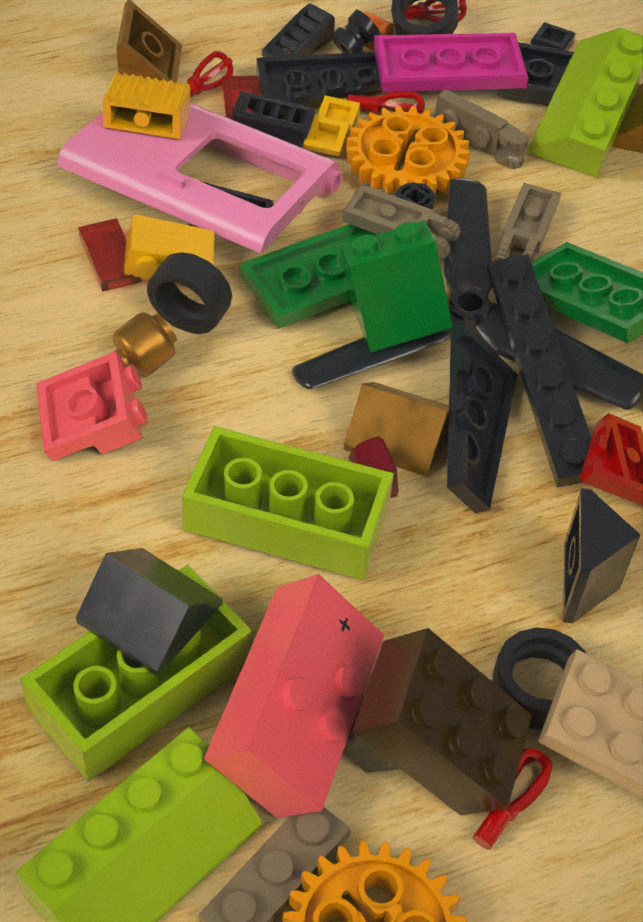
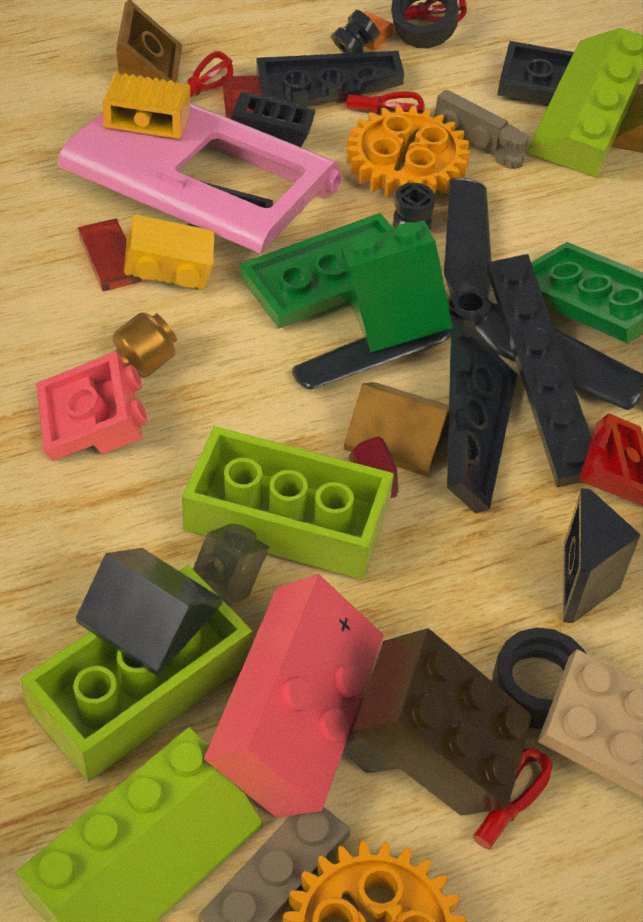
black tyre [147,252,233,334] -> none
black slope [262,3,335,57] -> none
yellow slope [303,96,360,157] -> none
dark tan hinge [342,184,461,260] -> none
dark pink tile [374,33,528,92] -> none
dark tan hinge [495,183,561,262] -> none
black tile [530,22,576,51] -> none
none -> clear smoke brick [193,524,270,606]

